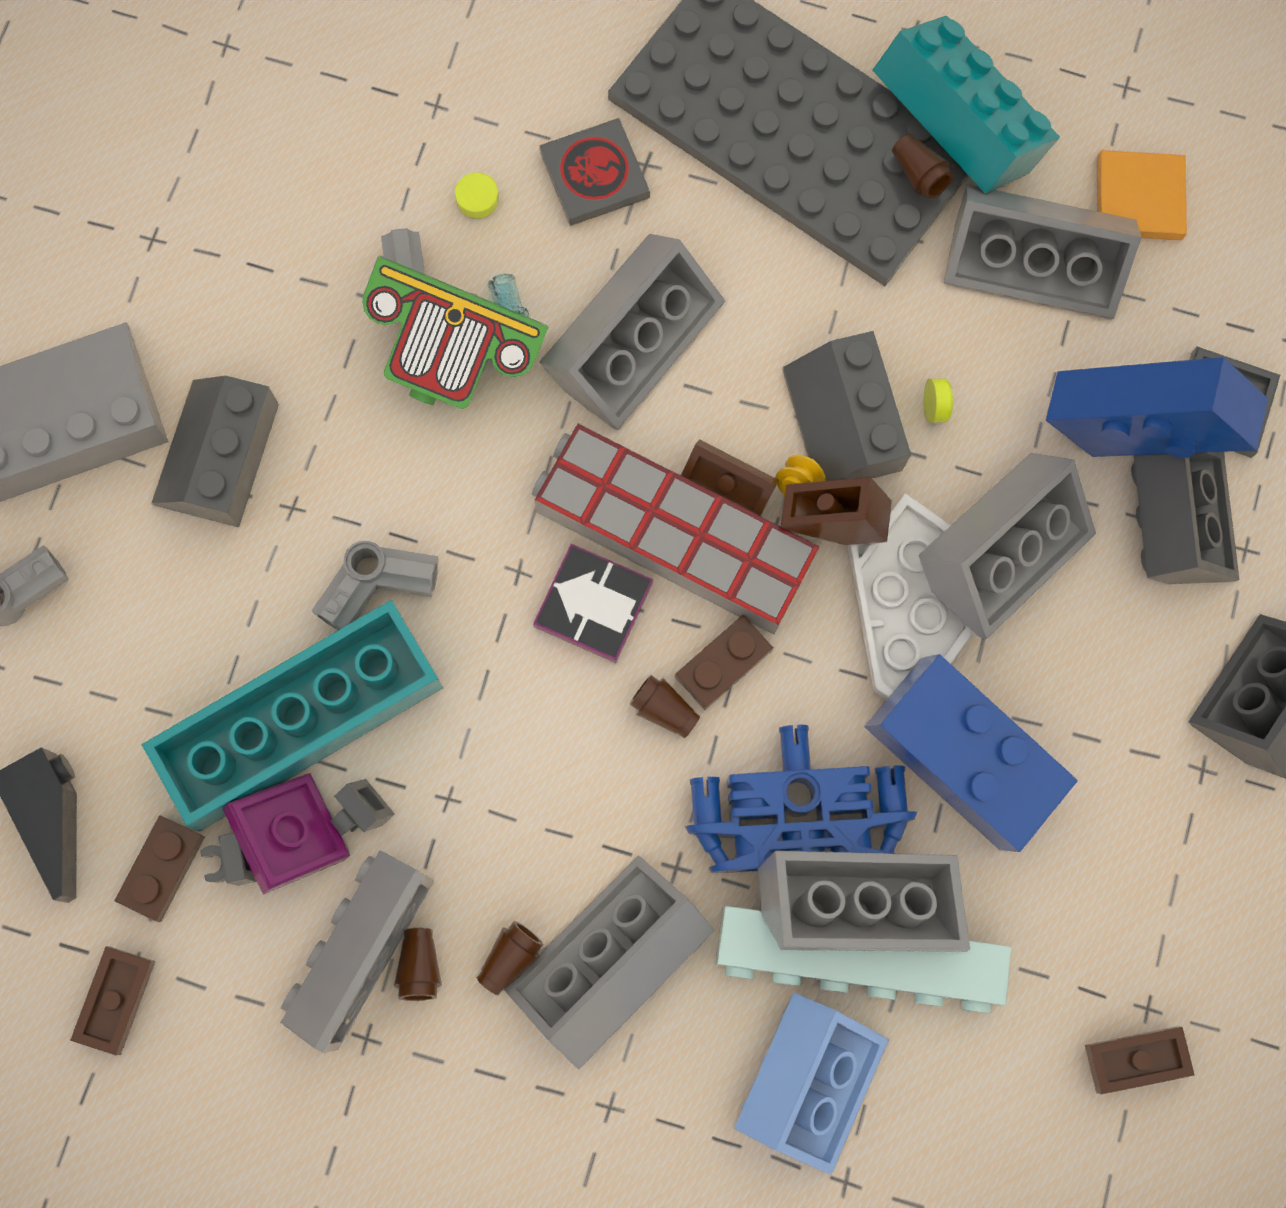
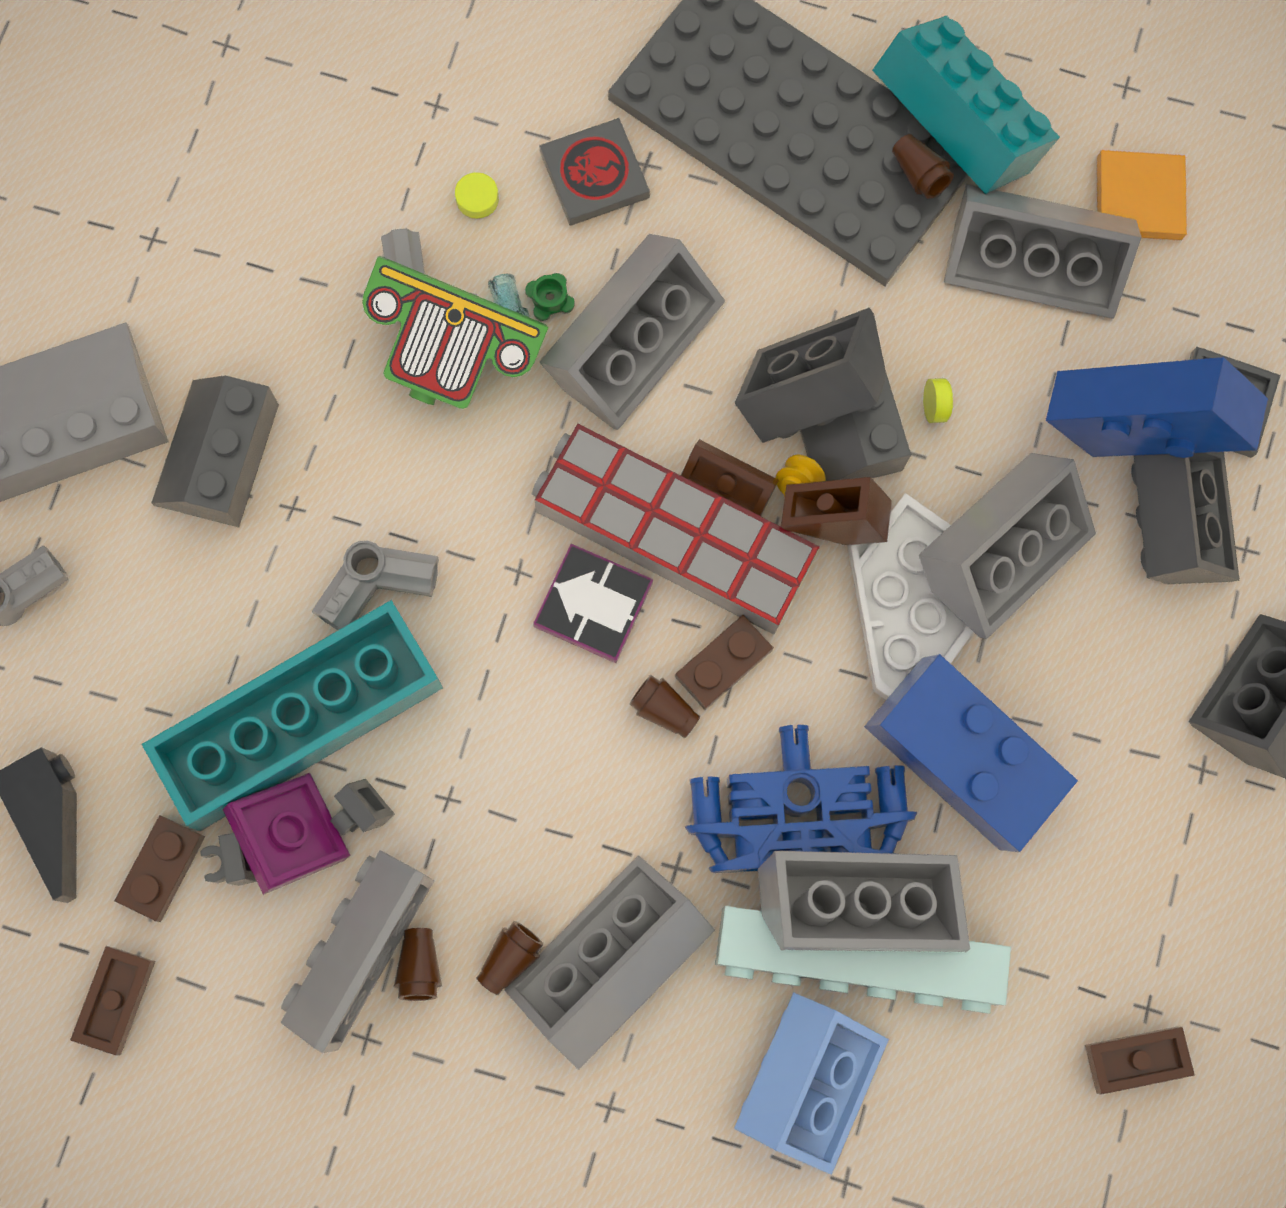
none -> green plate [525,273,575,321]
none -> dark grey slope [735,307,887,443]

